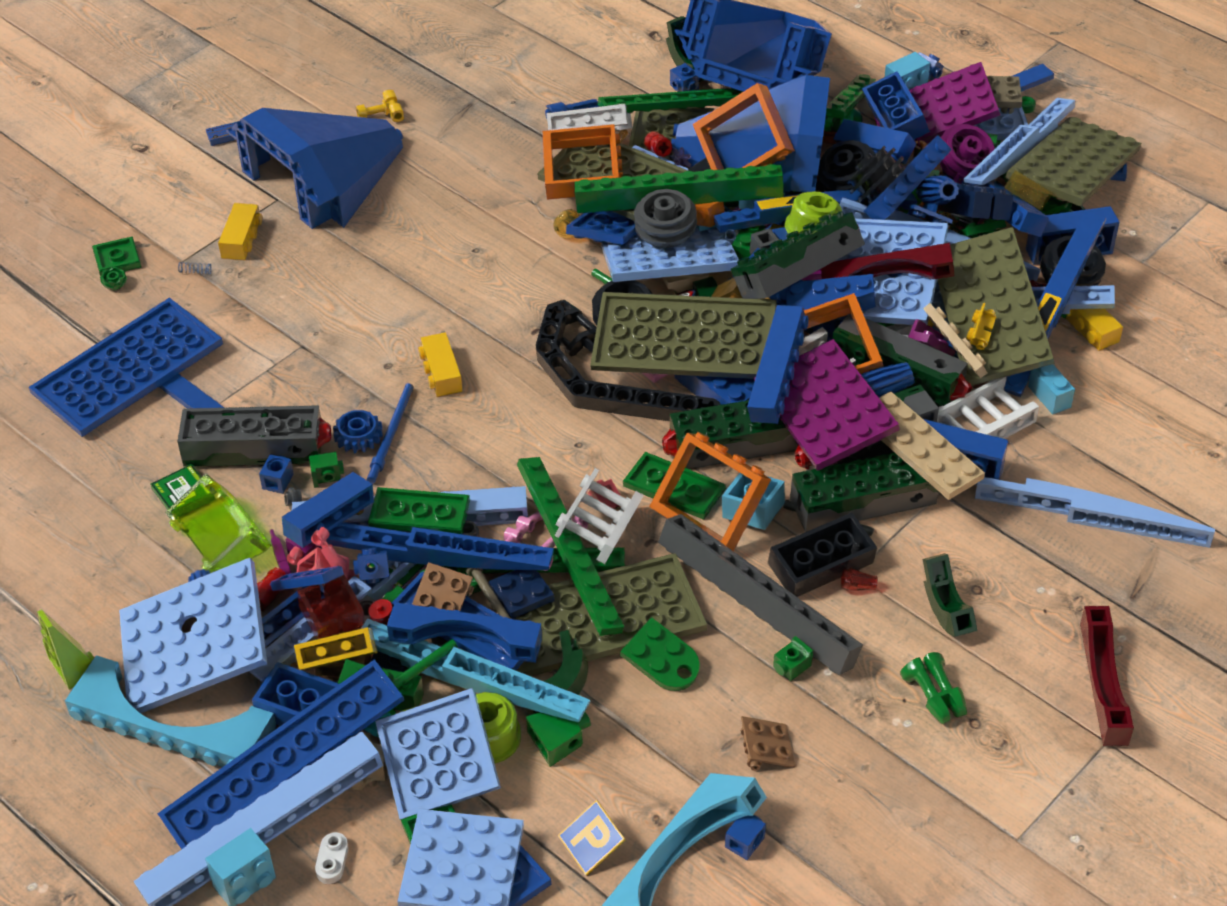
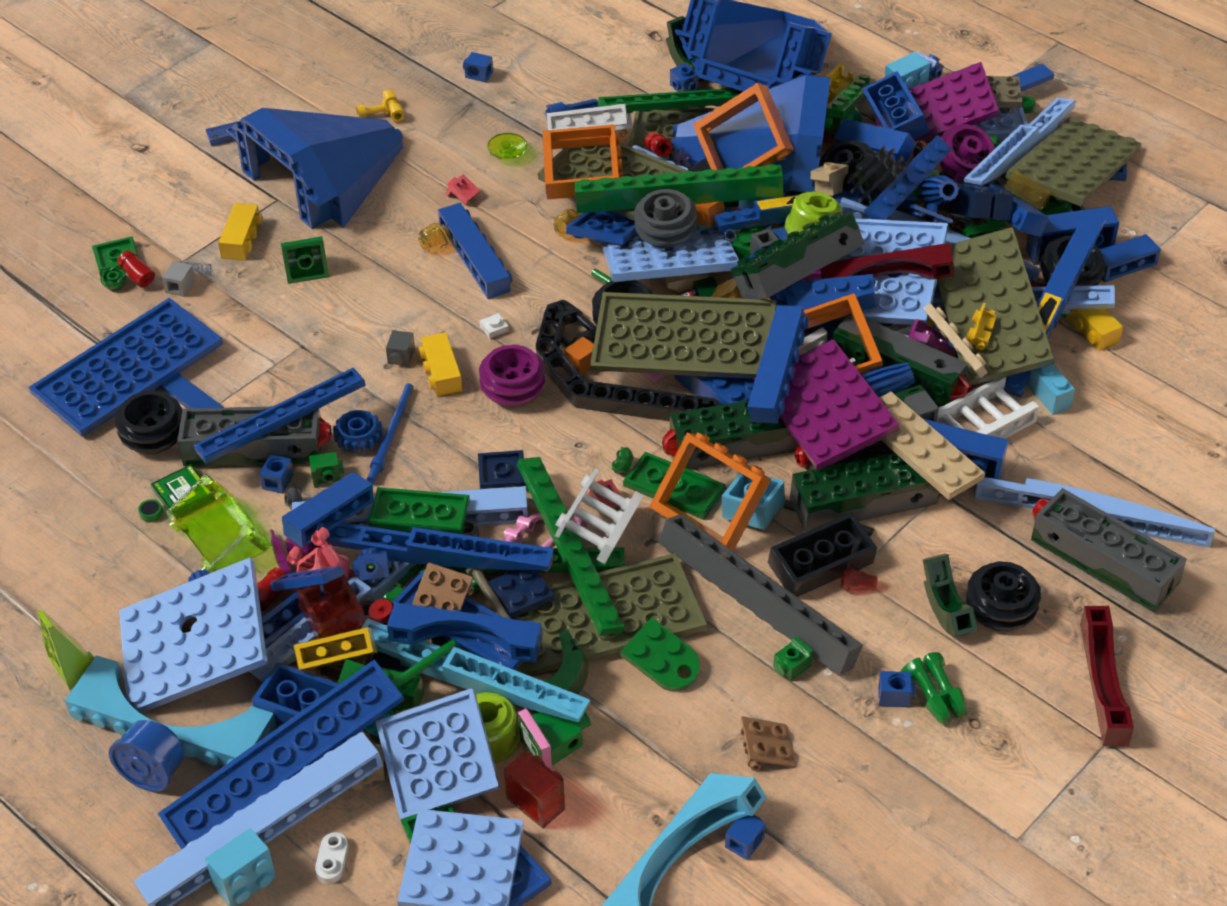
piece [558,800,626,875] -> none
none -> blue wheel [109,720,184,792]
none -> black wheel [115,390,183,454]
none -> red piece [117,250,155,288]
none -> tile [138,499,163,522]
none -> light grey brick [162,261,195,297]
none -> blue tile [194,367,366,464]
none -> green brick [281,236,329,284]
none -> dark grey brick [386,330,415,366]
none -> clear yellow head [418,223,450,253]
none -> blue brick [438,202,512,299]
none -> coral bracket [445,174,480,205]
none -> blue brick [463,52,493,83]
none -> dark blue plate [478,450,526,489]
none -> magenta wheel [479,344,546,407]
none -> white plate [480,313,509,339]
none -> clear neon green dish [487,133,527,159]
none -> clear red piece [504,750,565,829]
none -> tile [518,709,552,779]
none -> orange brick [564,337,594,375]
none -> green plate [612,446,634,474]
none -> tan brick [810,163,848,196]
none -> yellow hinge [825,63,853,104]
none -> blue brick [878,671,916,708]
none -> black wheel [966,561,1041,632]
none -> dark grey piece [1031,488,1187,612]
none -> blue brick [1100,234,1161,283]

